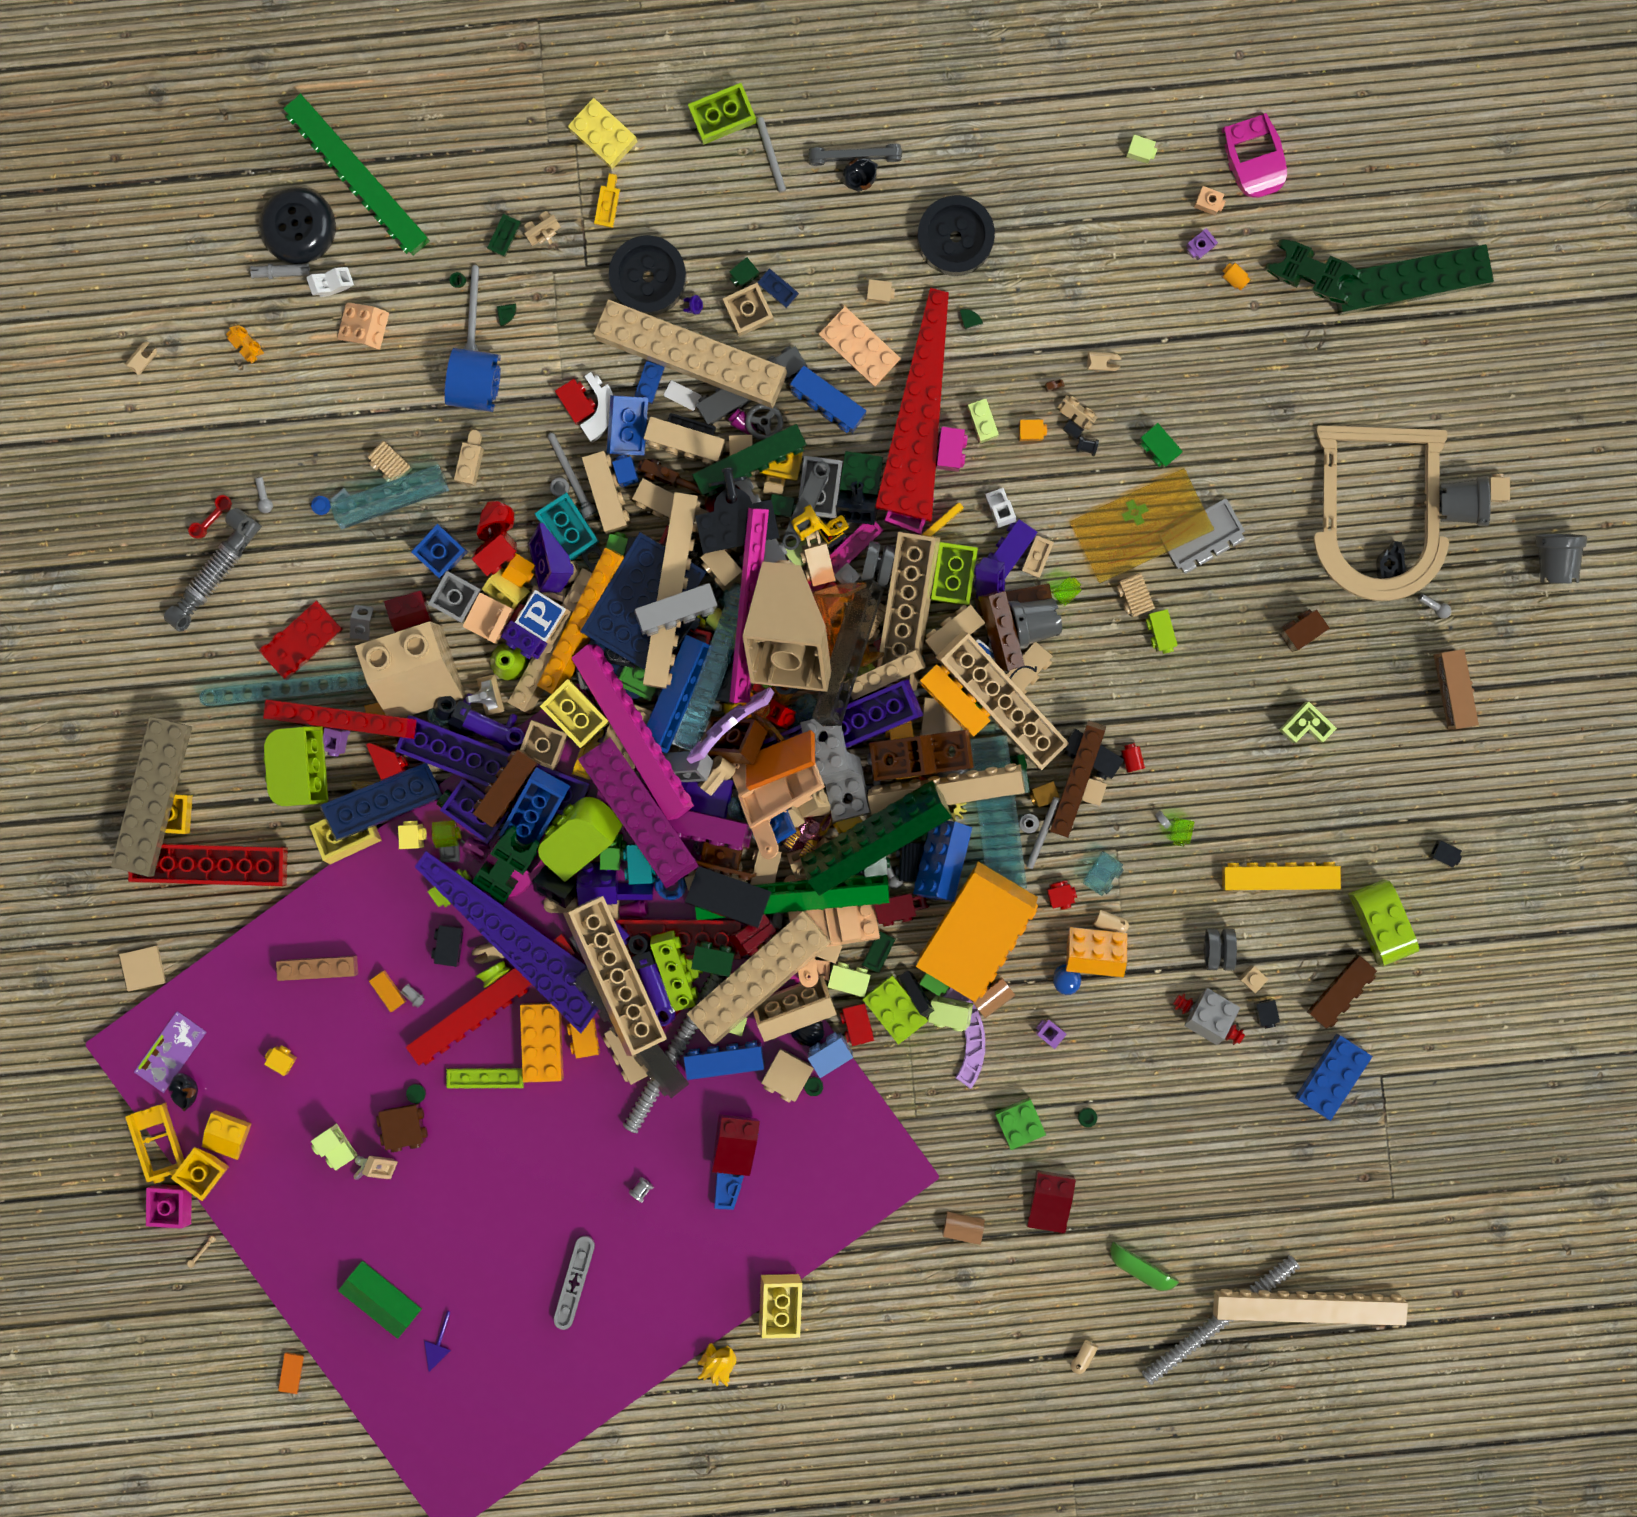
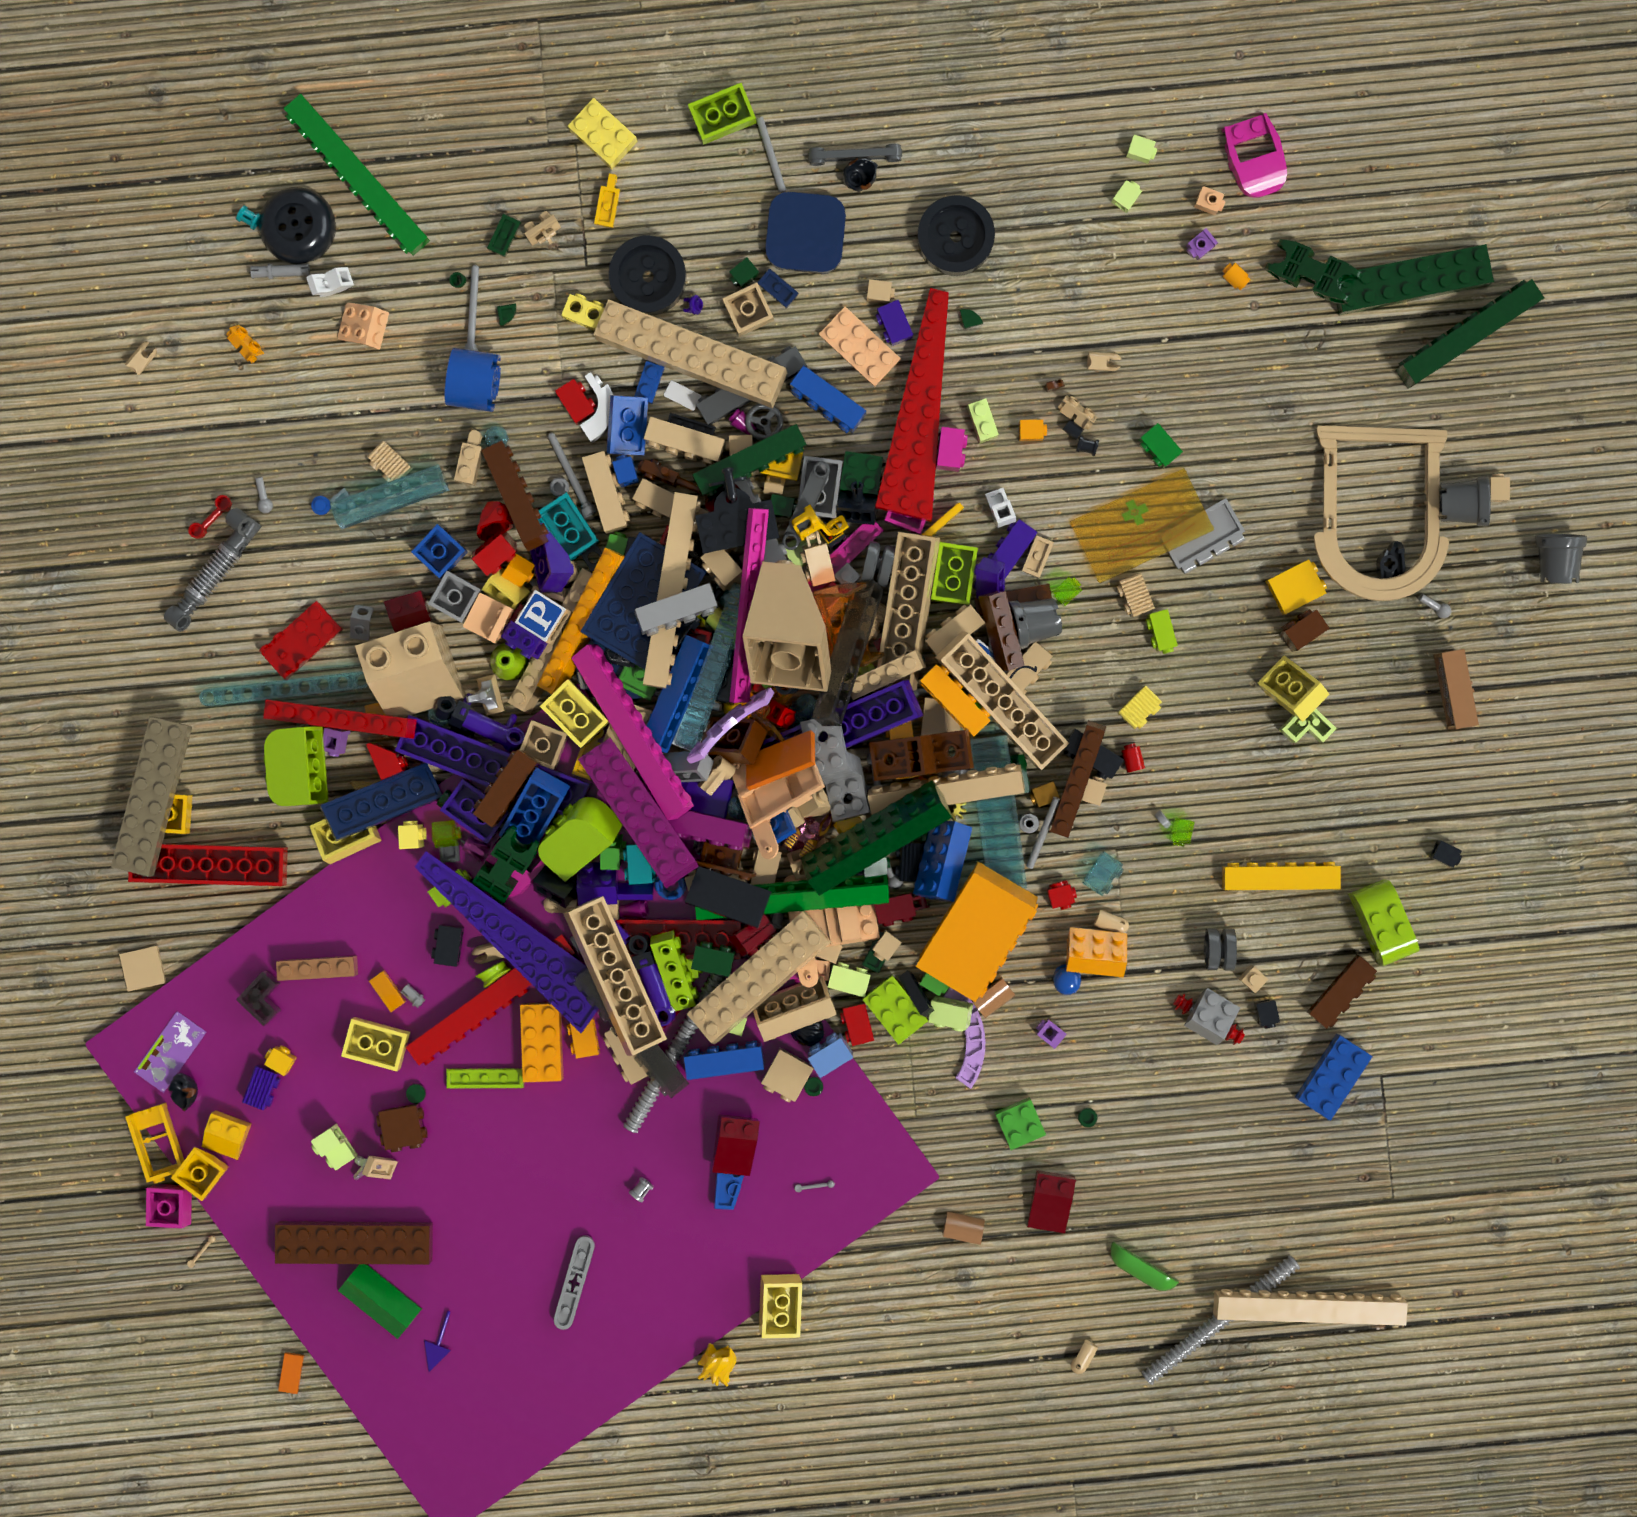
none -> teal bush [236,205,260,230]
none -> clear smoke brick [236,970,281,1026]
none -> dark purple brick [242,1064,281,1110]
none -> reddish brown brick [275,1221,433,1265]
none -> light yellow brick [341,1017,410,1071]
none -> reddish brown brick [481,440,549,551]
none -> clear light blue plate [484,426,509,447]
none -> light yellow brick [561,293,604,331]
none -> dark blue tile [766,192,846,275]
none -> light grey hinge [795,1180,835,1192]
none -> tan brick [872,931,902,961]
none -> dark purple brick [875,299,913,346]
none -> yellowish green brick [1111,180,1142,213]
none -> light yellow brick [1118,686,1162,729]
none -> light yellow brick [1258,655,1329,722]
none -> yellow brick [1265,559,1327,615]
none -> dark green brick [1395,279,1545,389]

